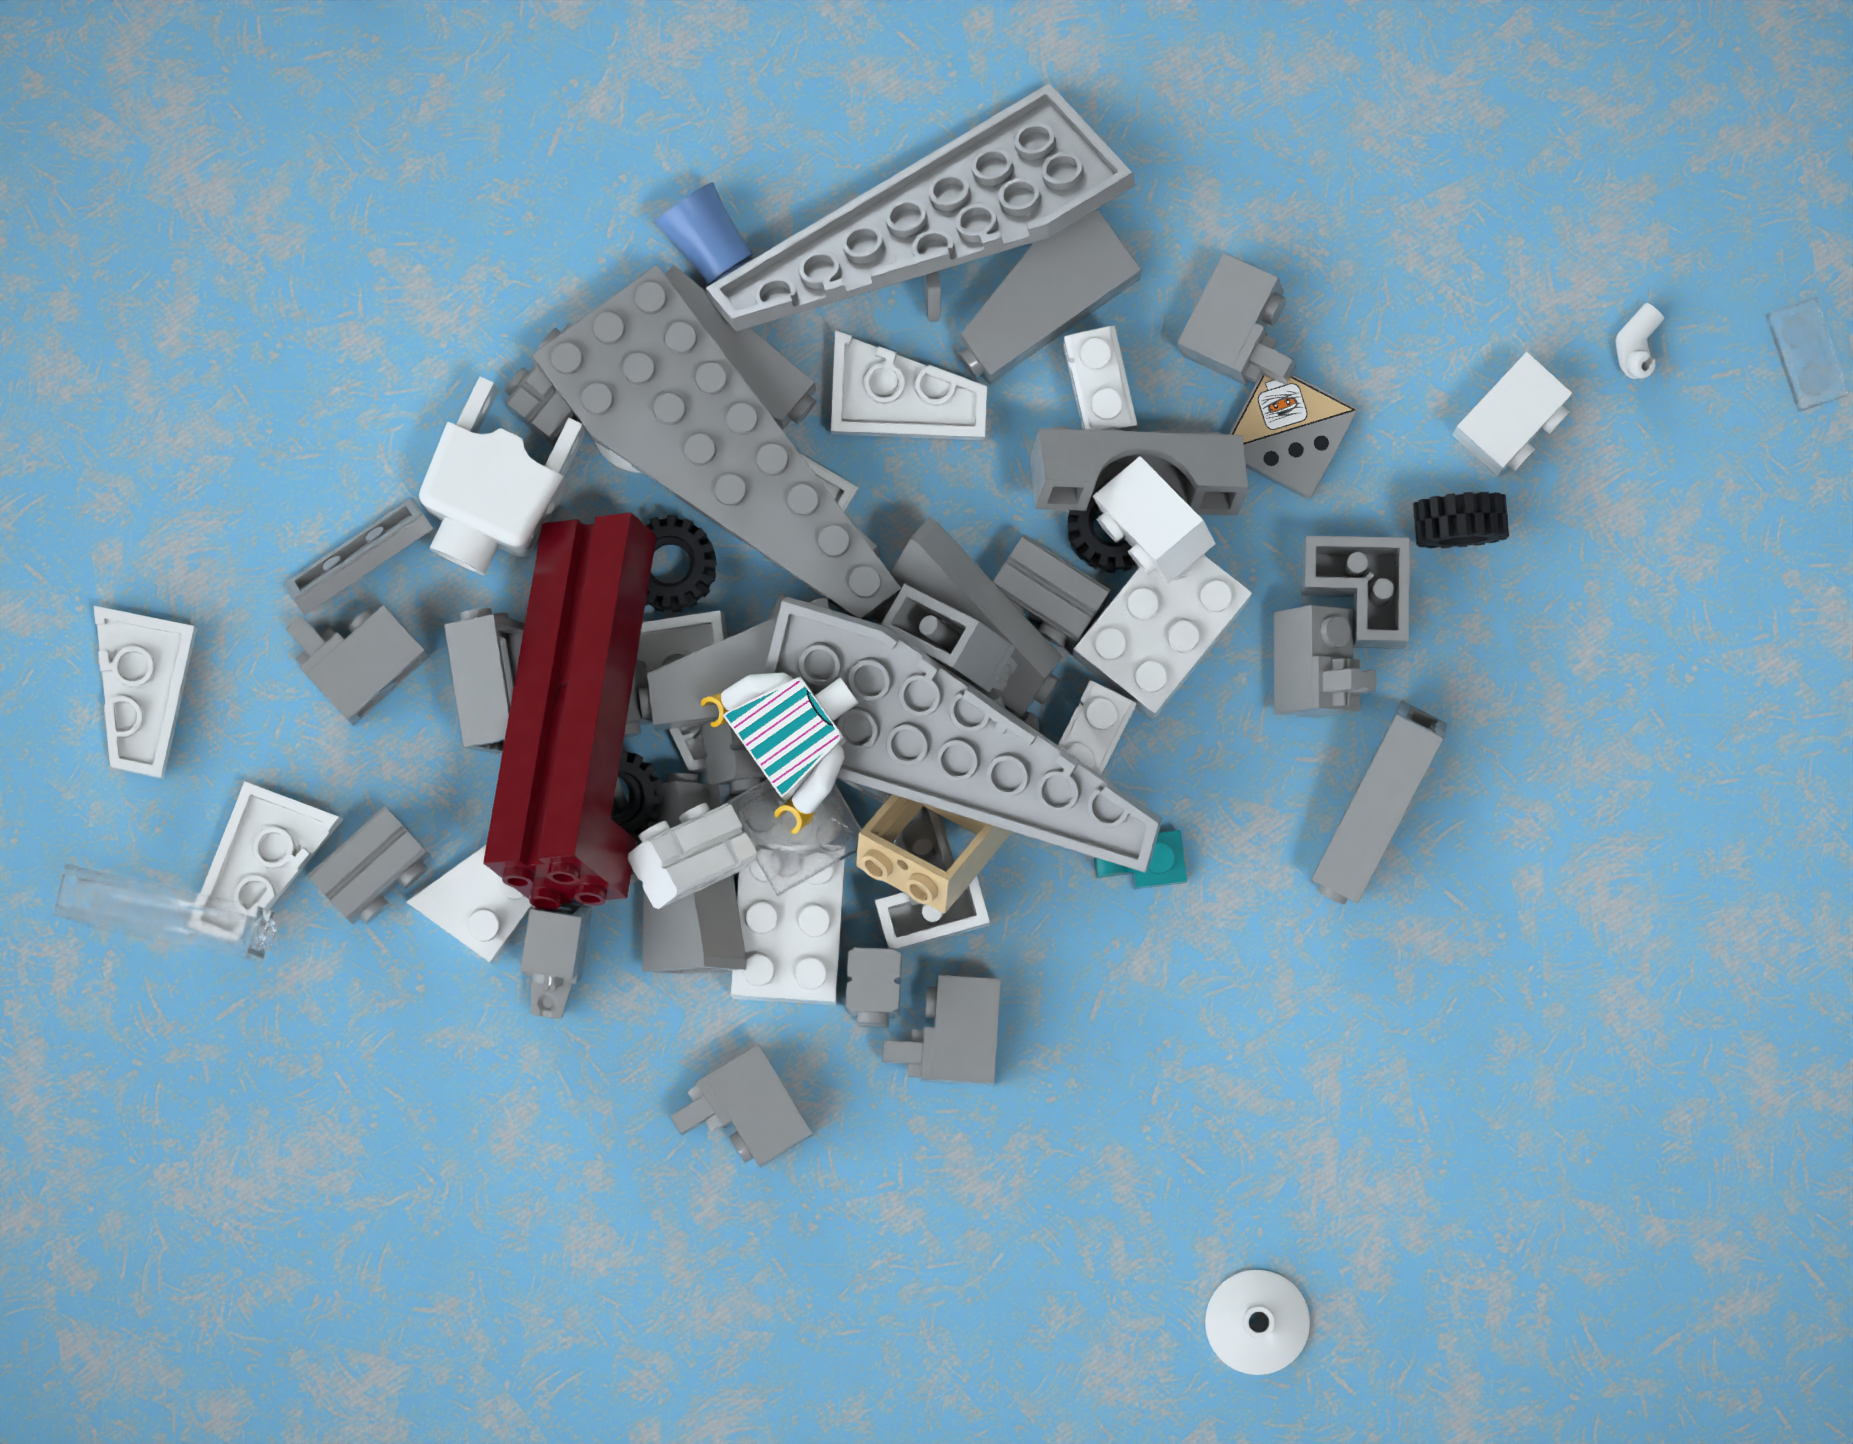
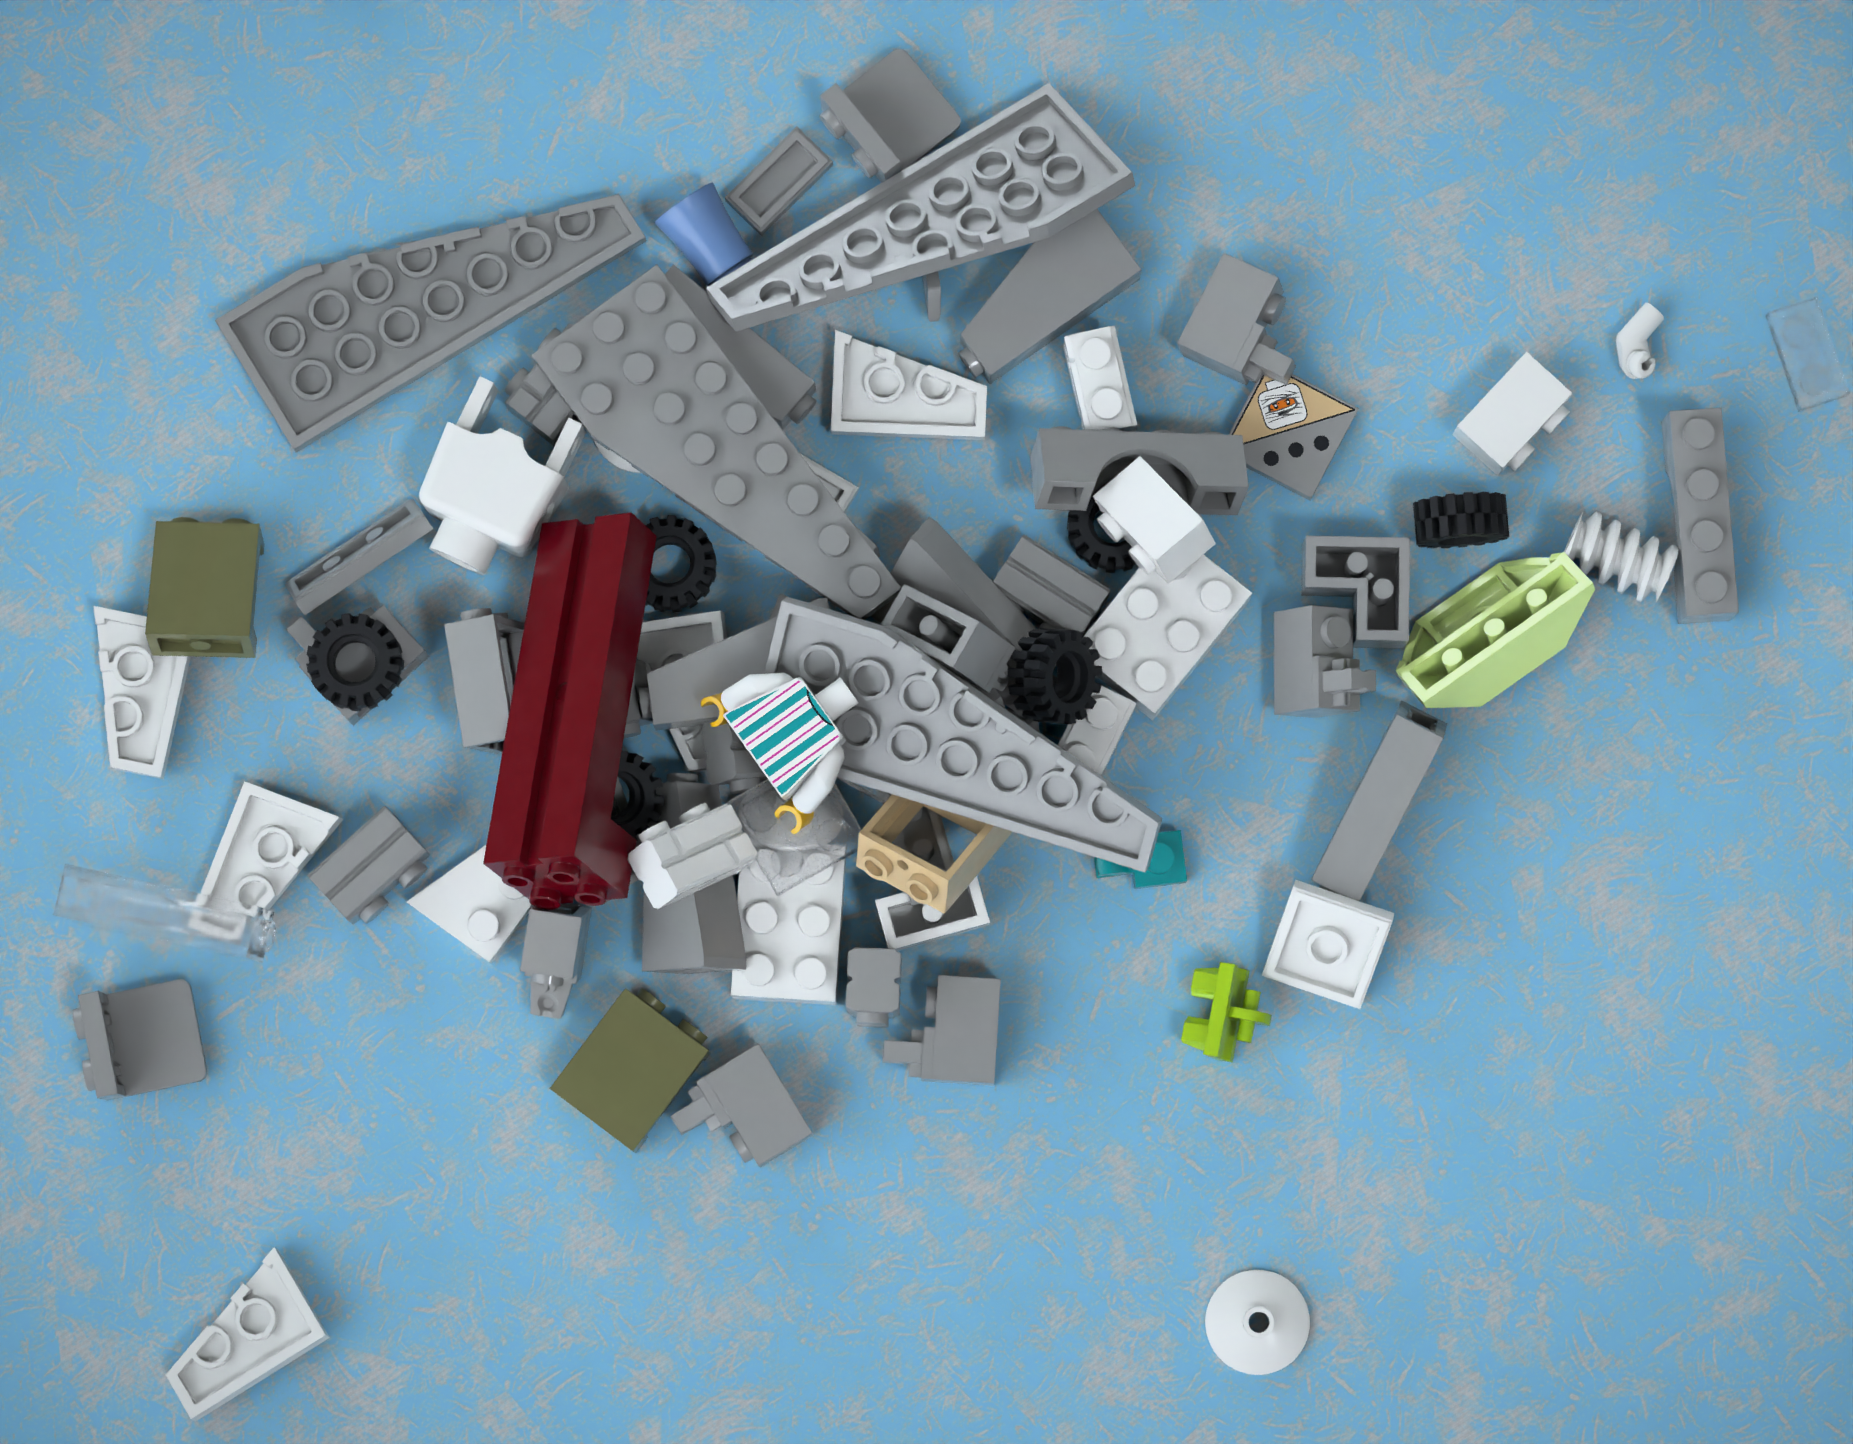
none -> light grey bracket [73,979,207,1101]
none -> olive panel [145,517,265,658]
none -> white wing [166,1247,330,1422]
none -> light grey wing [215,194,646,453]
none -> black tyre [306,613,404,711]
none -> olive panel [549,987,711,1153]
none -> light grey tile [725,126,833,236]
none -> light grey bracket [819,49,961,183]
none -> black tyre [1008,628,1102,724]
none -> lime hips [1181,962,1272,1063]
none -> white tile [1262,879,1394,1009]
none -> yellowish green wedge [1396,552,1595,708]
none -> white piece [1564,511,1678,602]
none -> light grey arch [1661,408,1739,624]

